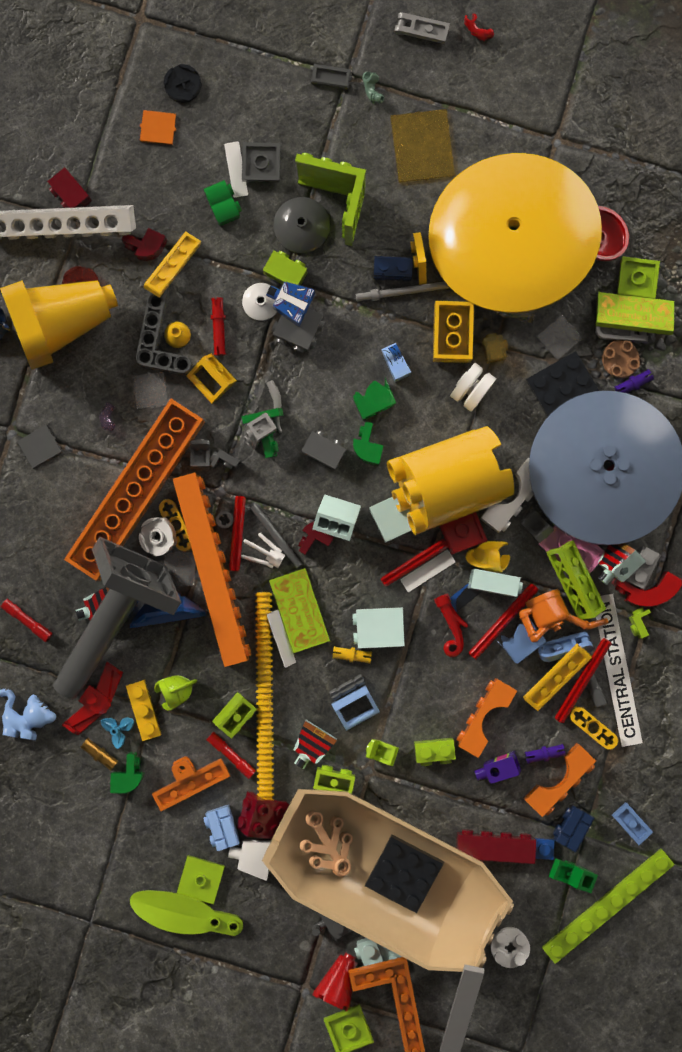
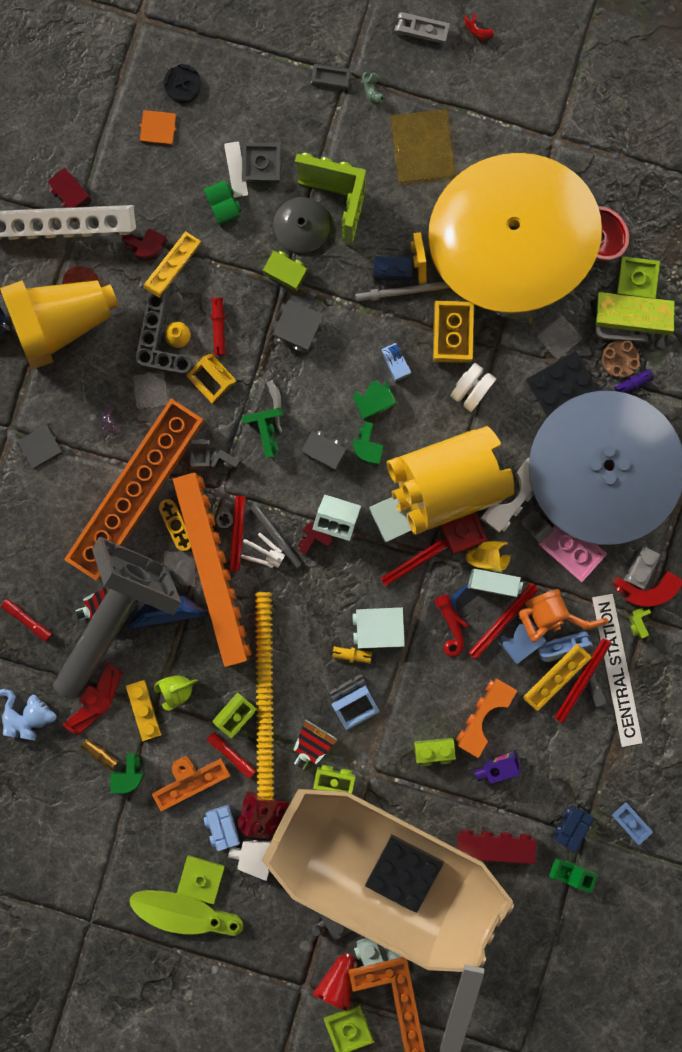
dark azure plant [101,717,134,749] -> none
white plate [139,517,178,556] -> none
white dish [242,283,277,321] -> none
light grey bracket [243,413,277,449] -> none
blue torso [266,282,315,327] -> none
white sticker [267,610,296,668] -> none
lime tile [269,568,330,653] -> none
light nougat plant [300,811,353,876] -> none
lime bracket [366,739,399,766] -> none
white sticker [401,550,455,592] -> none
clear yellow brick [482,333,508,364] -> none
white plate [490,927,530,968] -> none
orange arch [523,743,596,817] -> none
dark purple pin [525,744,566,764] -> none
blue plate [535,838,555,860] -> none
lime plate [542,849,675,964] -> none
lime fence [546,540,606,620] -> none
yellow beam [569,707,618,749] -> none
torso [598,543,646,585] -> none

